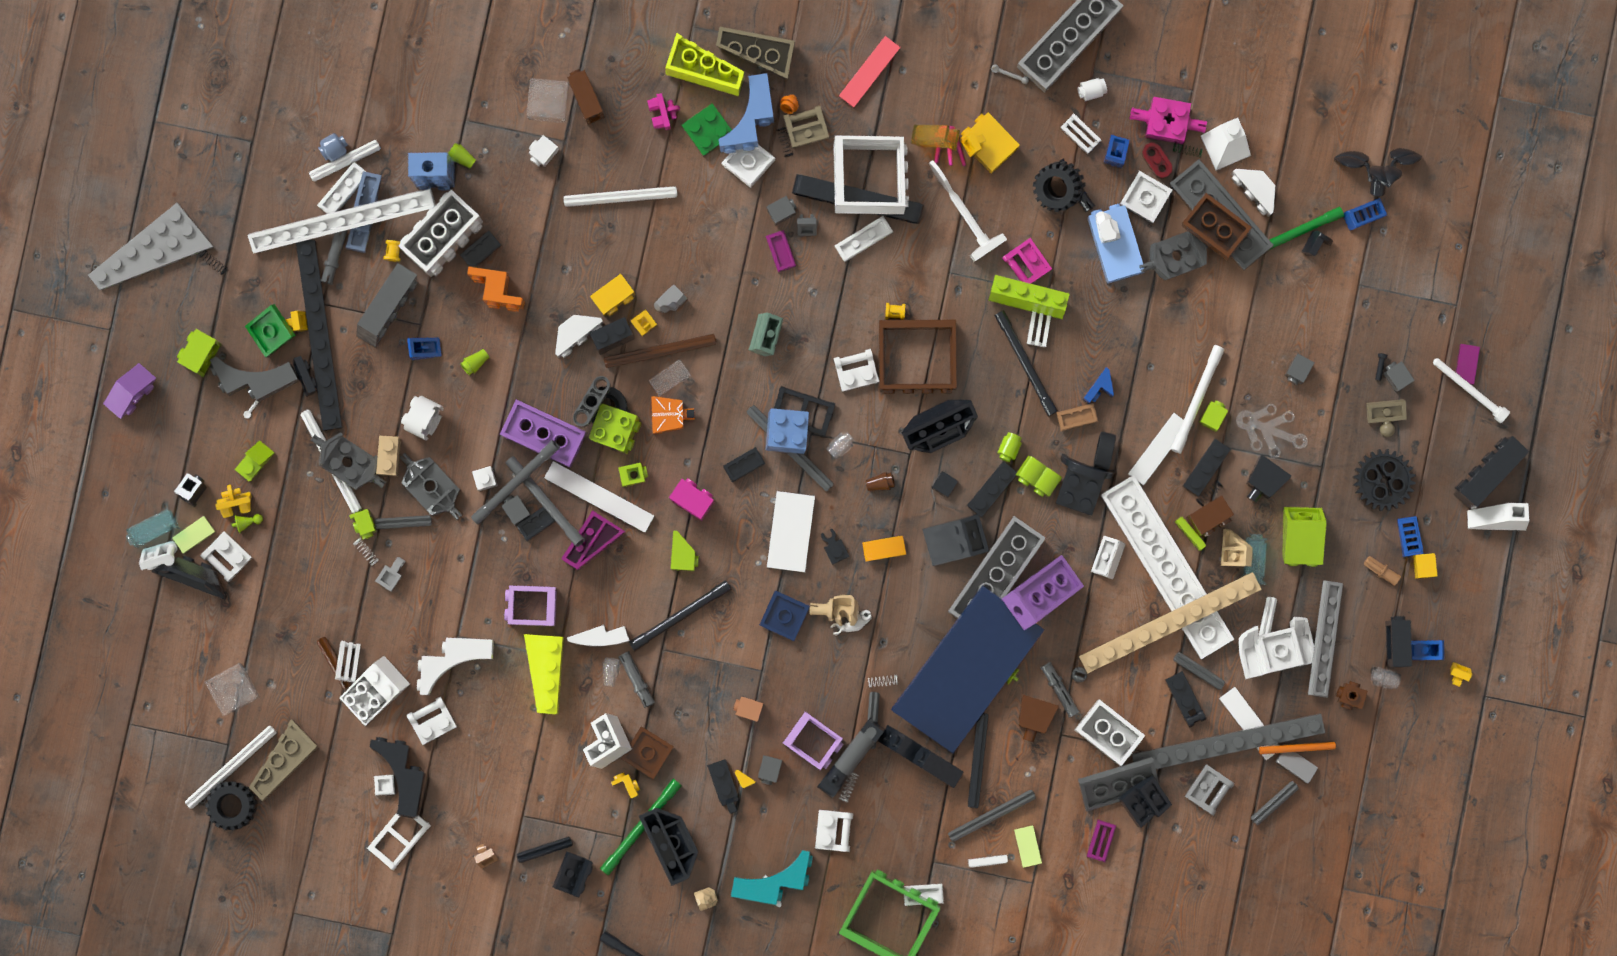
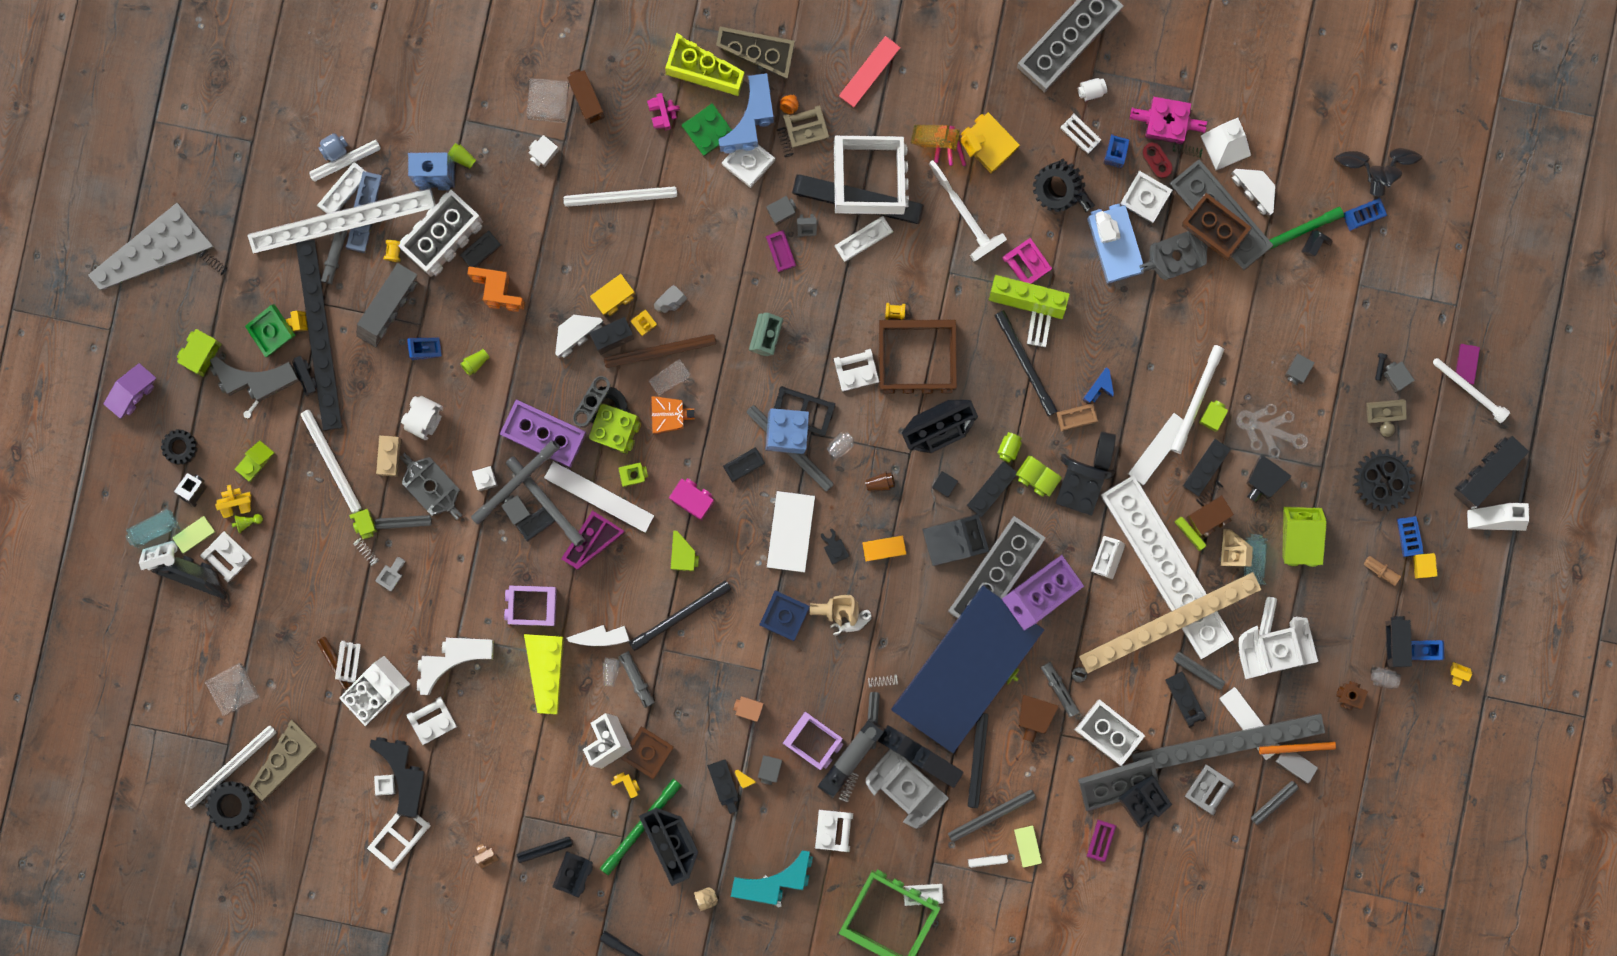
dark grey plate [310,432,386,489] -> none
light grey hinge [991,65,1029,84] -> none
light grey tile [1308,580,1343,698] -> none
none -> black tyre [161,429,198,465]
none -> light grey piece [866,749,949,829]

